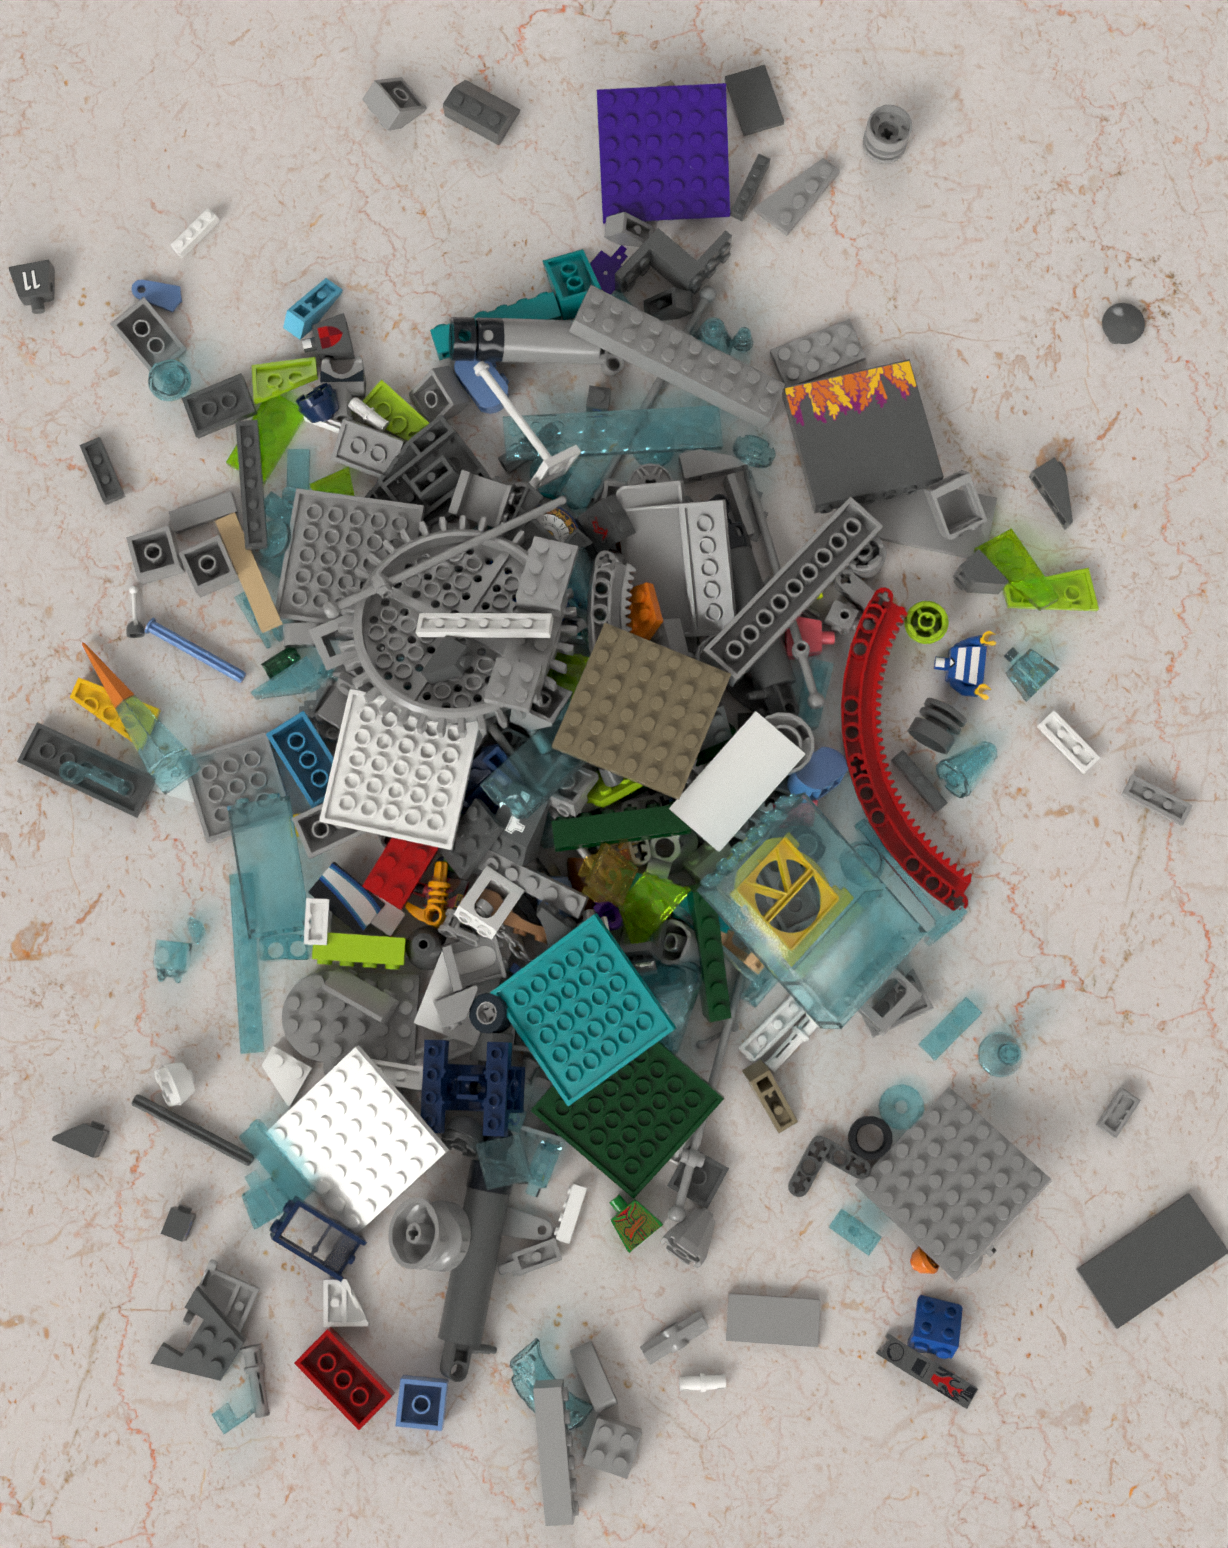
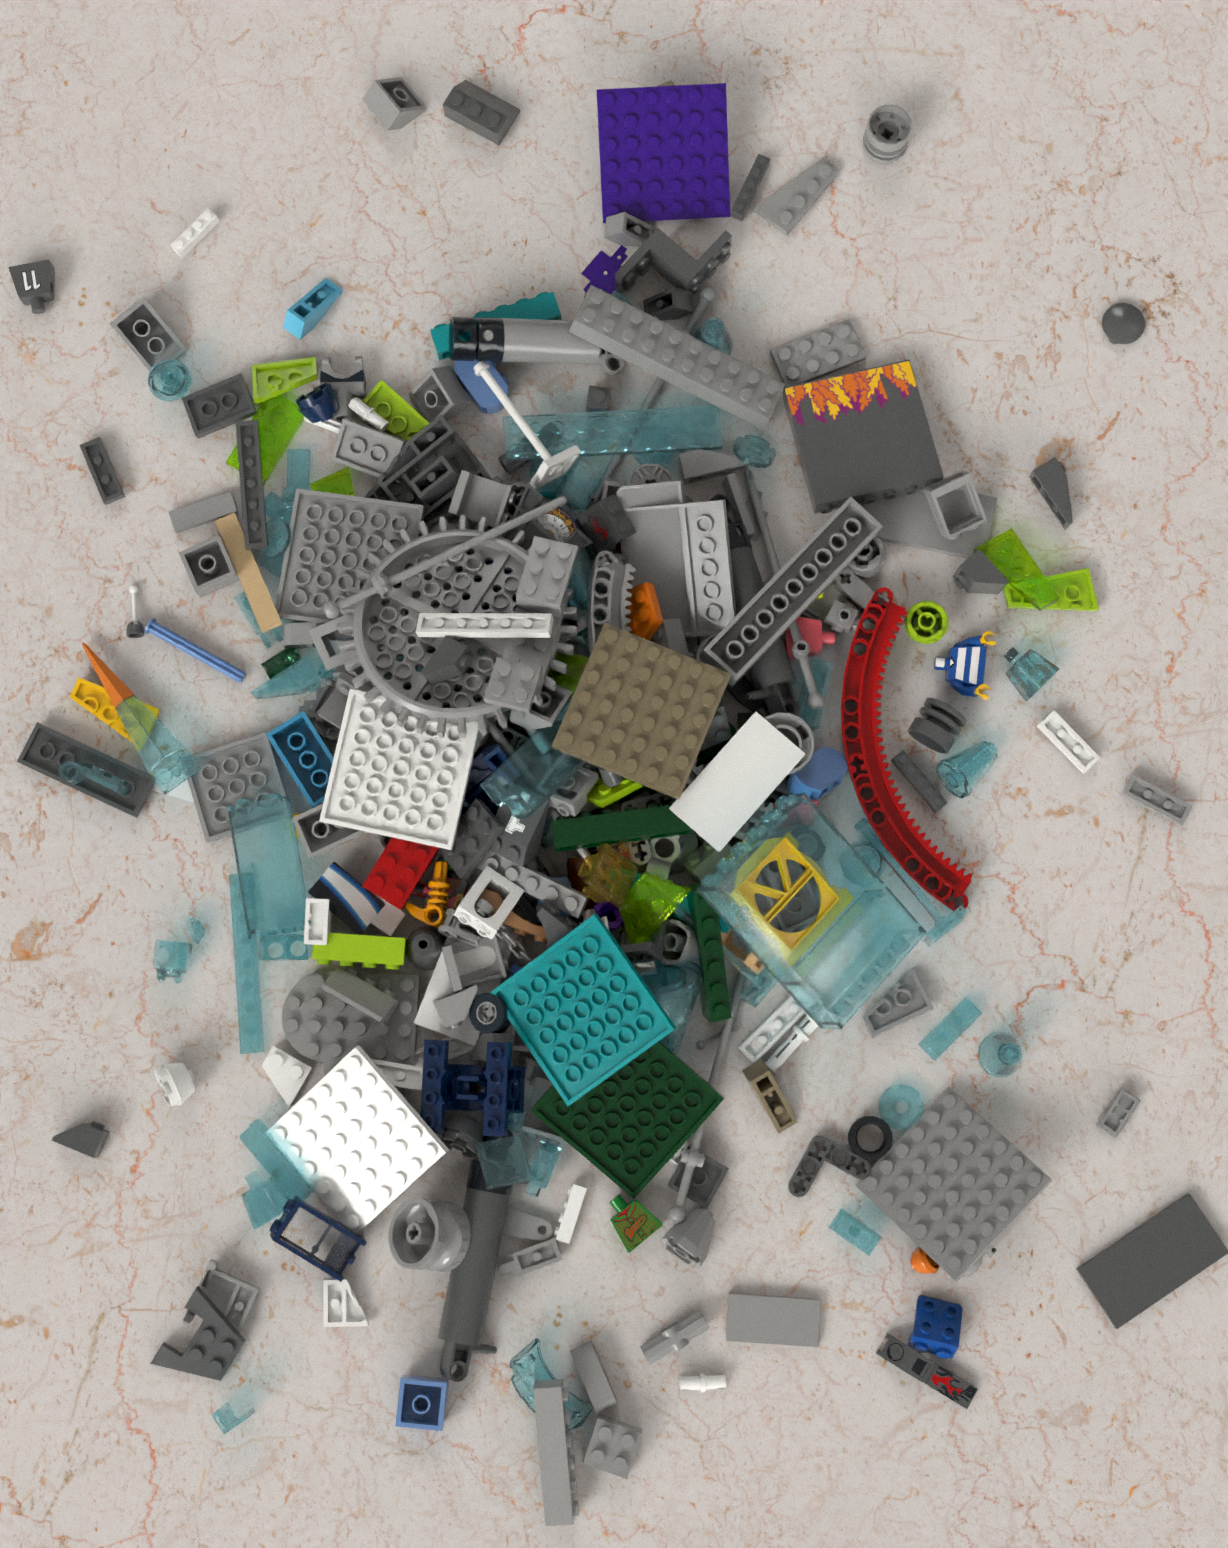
light grey brick [126,525,185,585] -> none
medium blue piece [132,280,182,312] -> none
dark grey axle [132,1095,254,1166] -> none
dark grey brick [161,1204,197,1242] -> none
light grey pin [240,1344,270,1418] -> none
red brick [294,1327,395,1430] -> none
dark grey torso [302,313,355,361] -> none
teal slope [543,249,602,320] -> none
dark grey tile [724,65,784,136] -> none
clear light blue cone [732,327,754,352] -> none
light grey panel [850,963,922,1036] -> none

